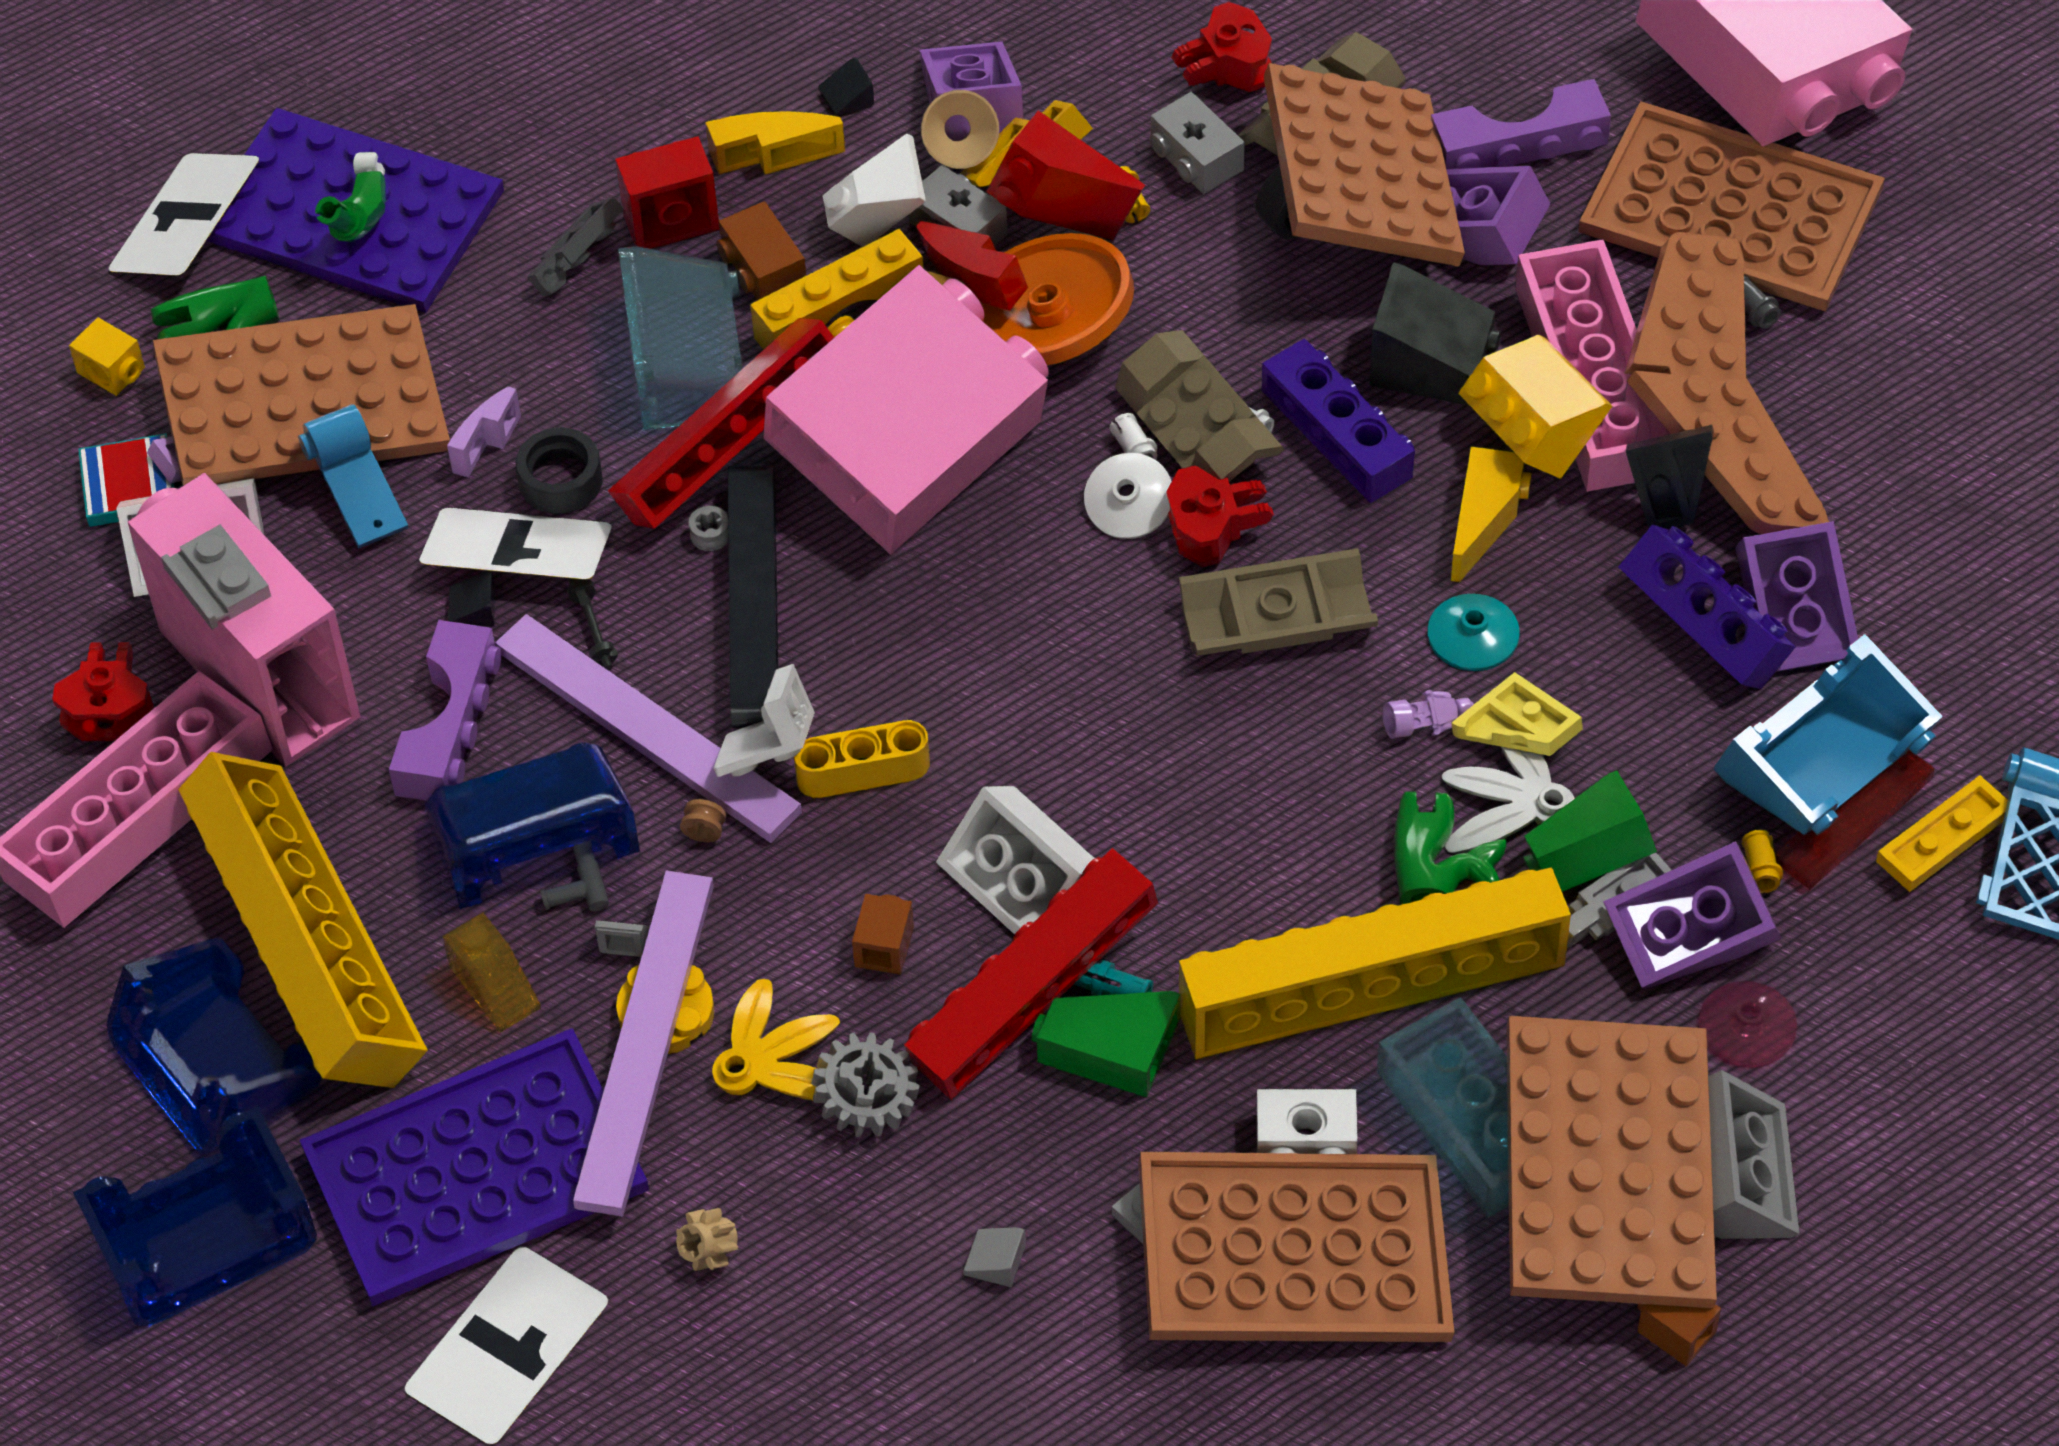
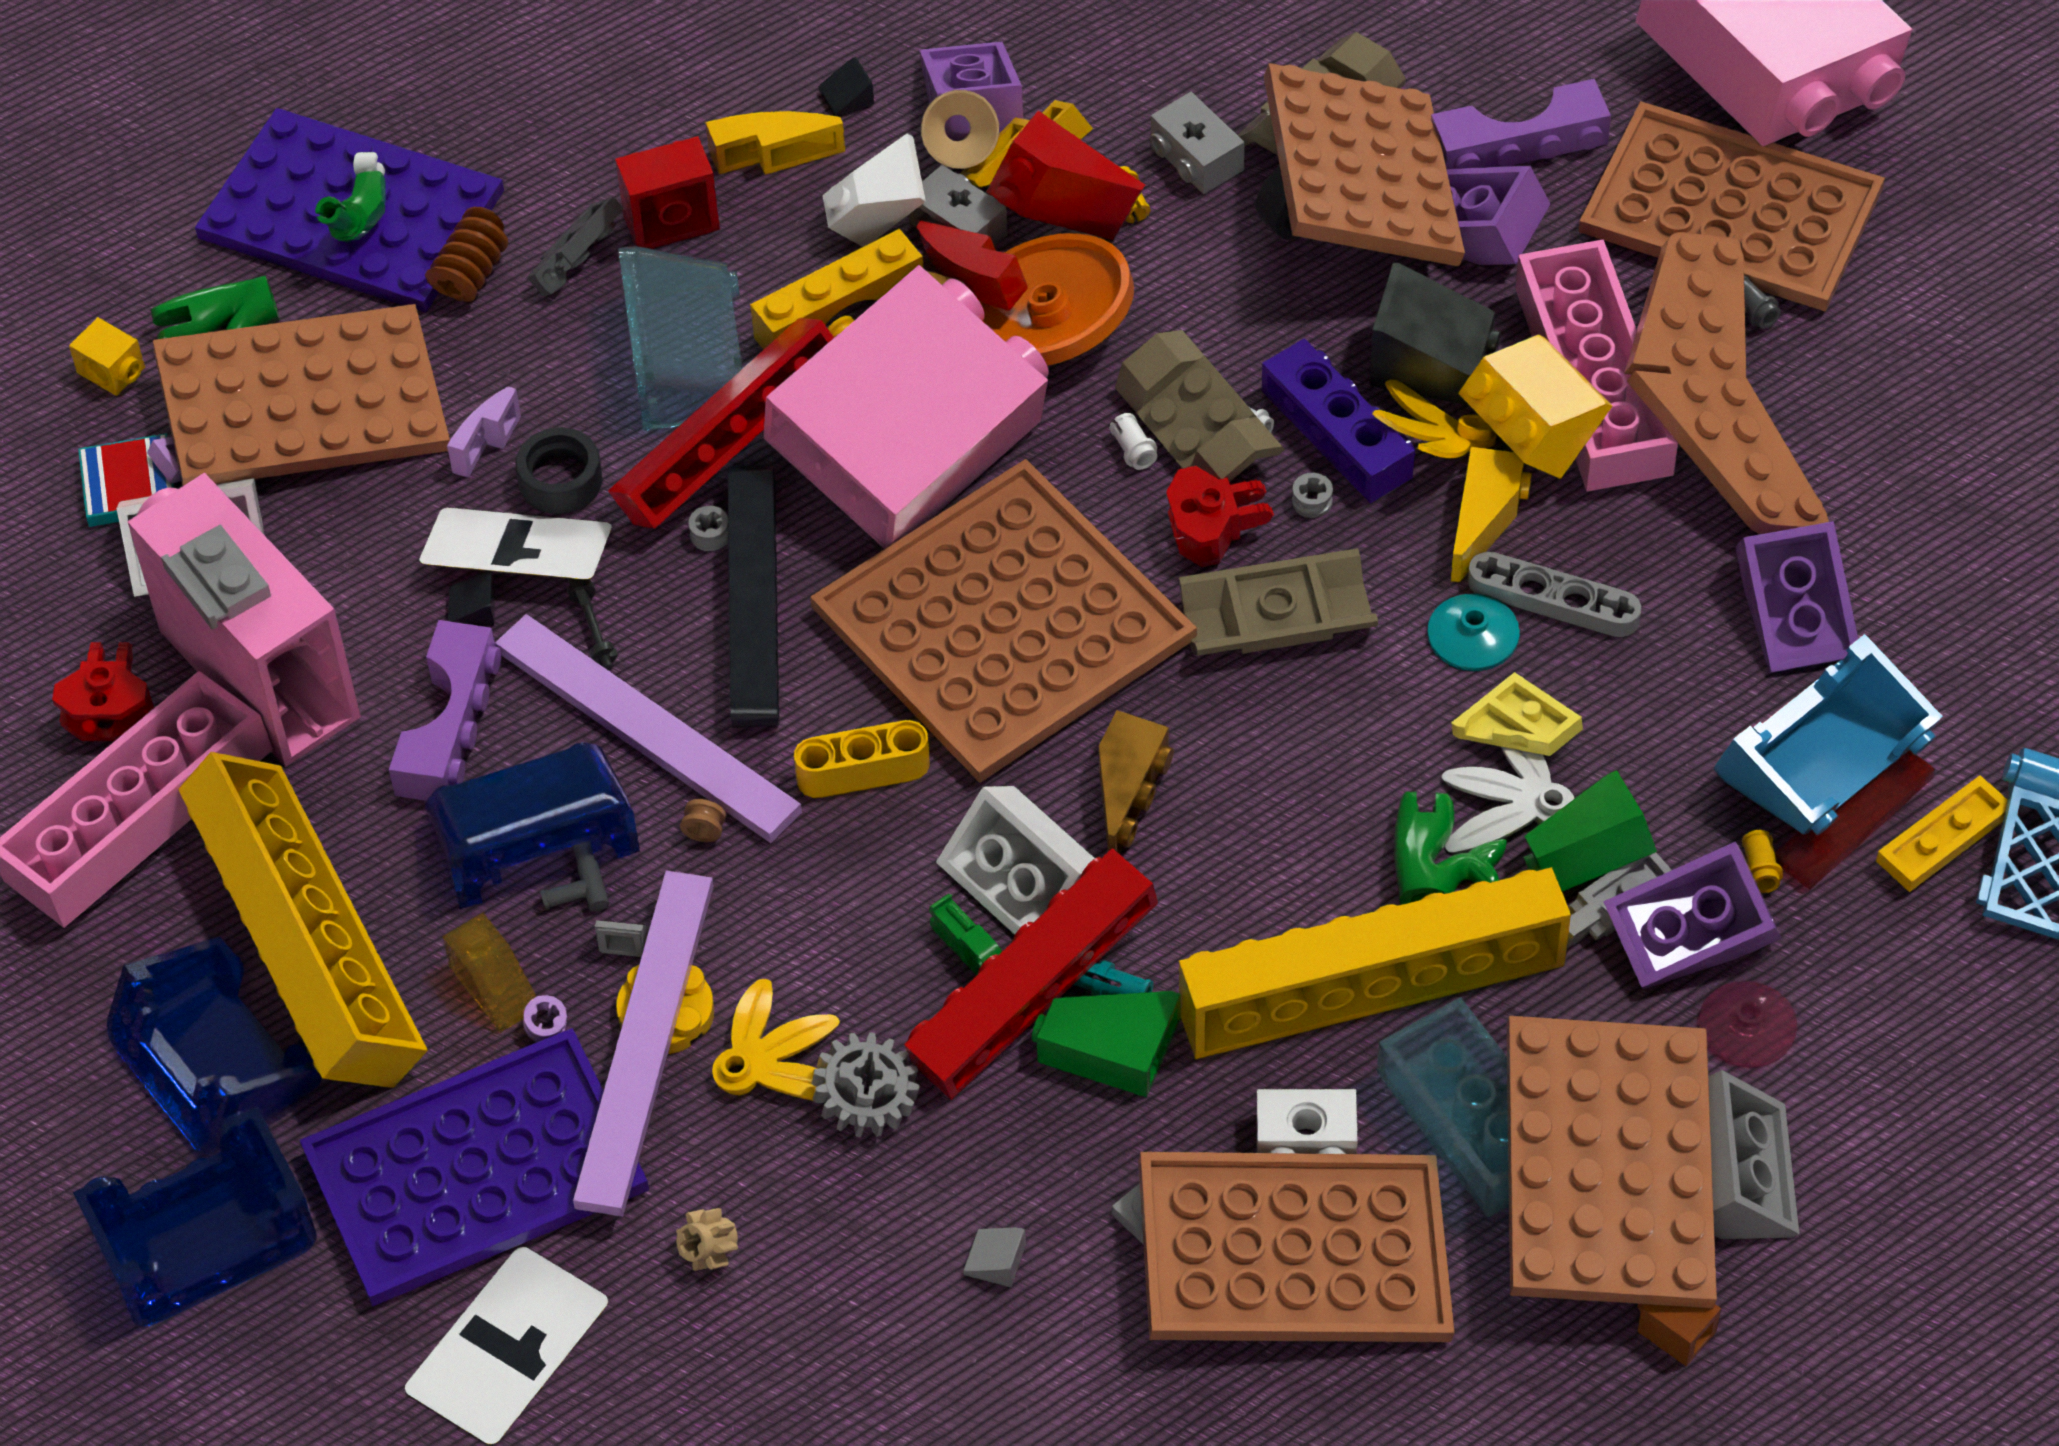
white sticker [109,153,259,276] -> none
dark azure door [298,404,408,549] -> none
white bracket [713,664,815,777] -> none
dark orange brick [716,201,806,301] -> none
dark orange brick [852,894,914,975] -> none
white dish [1084,453,1172,539] -> none
red hinge [1171,2,1272,92] -> none
lavender piece [1383,690,1474,739] -> none
dark purple brick [1618,525,1796,689] -> none
black wing [1626,425,1714,529] -> none
none -> dark orange piece [425,206,509,302]
none -> lavender bush [523,995,567,1042]
none -> nougat plate [810,459,1197,783]
none -> green piece [929,893,1002,976]
none -> pearl gold slope [1099,710,1174,854]
none -> light grey bush [1292,473,1333,518]
none -> yellow plant [1372,379,1497,458]
none -> light grey beam [1468,552,1642,637]

